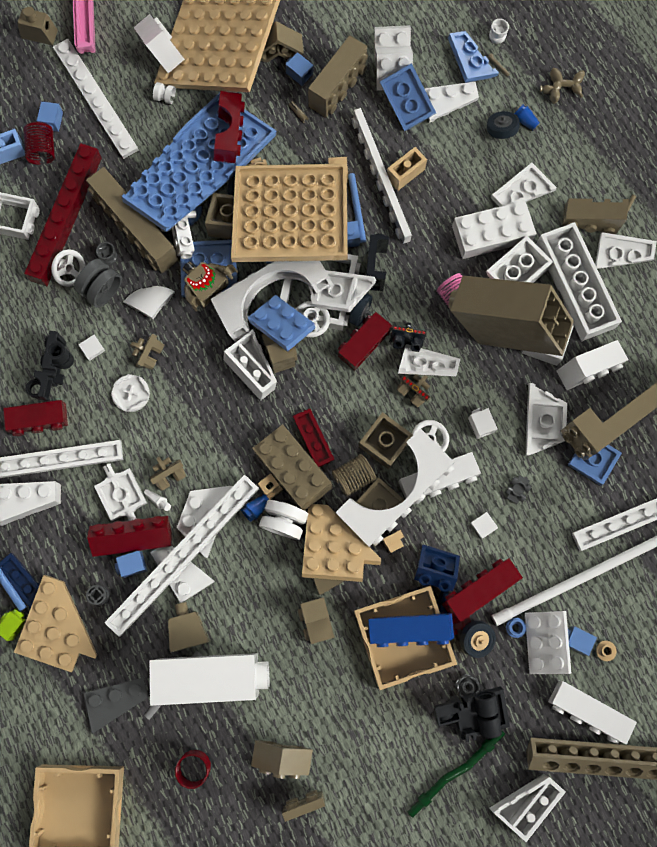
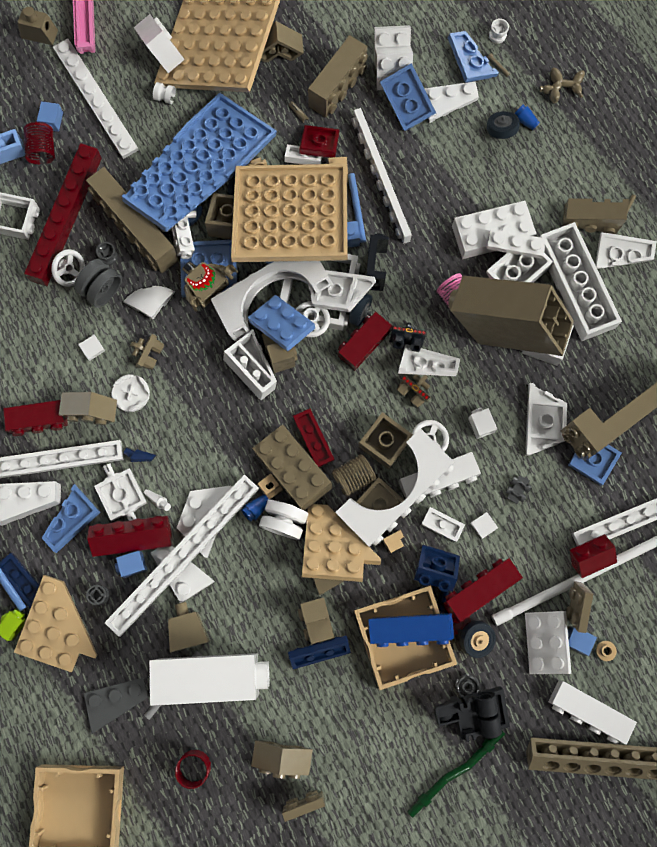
black plate [25,331,74,401] -> none
dark tan hips [150,456,186,491] -> none
dark red arch [214,91,245,164] -> none
medium blue brick [286,52,313,86] -> none
tan brick [387,147,427,191] -> none
white wedge [489,774,565,842] -> none
white wing [491,163,556,207] -> none
medium blue plate [506,618,526,638] -> none
white wedge [557,340,628,390] -> none
none -> medium blue wing [42,484,101,553]
none -> dark tan brick [59,392,117,425]
none -> dark blue bar [123,447,156,462]
none -> white plate [285,144,322,165]
none -> dark blue plate [288,636,351,669]
none -> dark red tile [299,125,340,158]
none -> white plate [421,507,465,543]
none -> white plate [487,229,546,259]
none -> dark tan plate [566,581,593,633]
none -> dark red brick [569,534,618,578]

